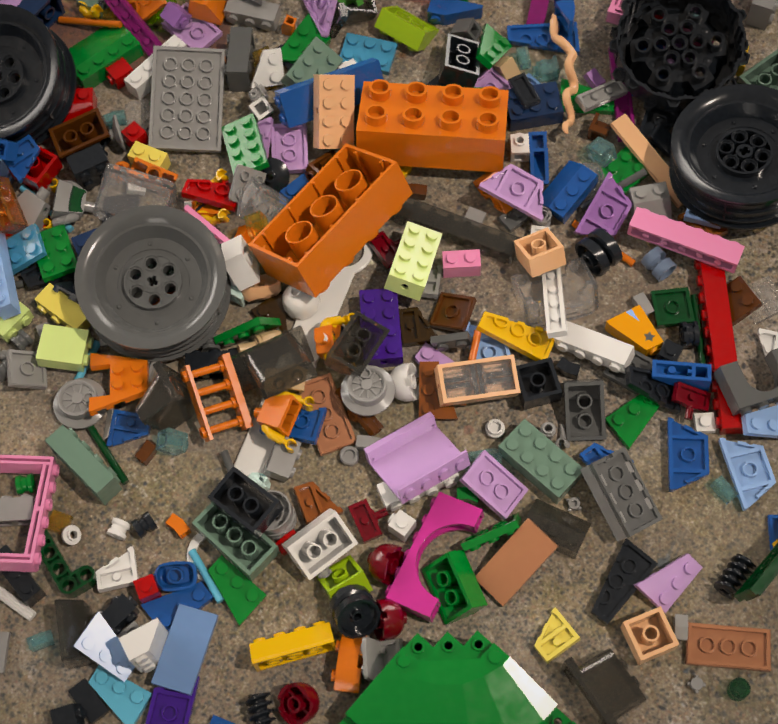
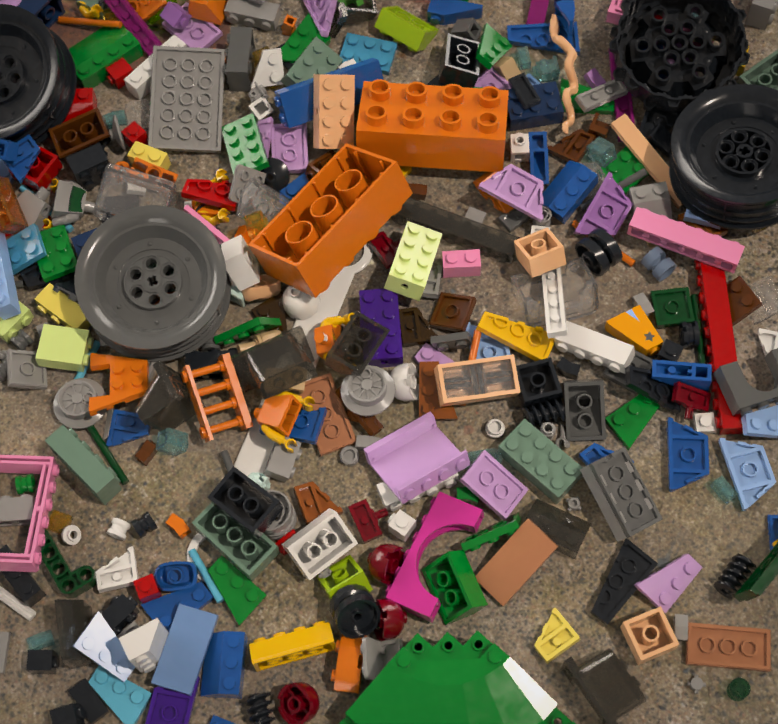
none -> black brick [26,650,60,674]
none -> blue slope [200,631,248,699]
none -> black piece [522,398,565,428]
none -> reddish brown wing [547,129,596,163]

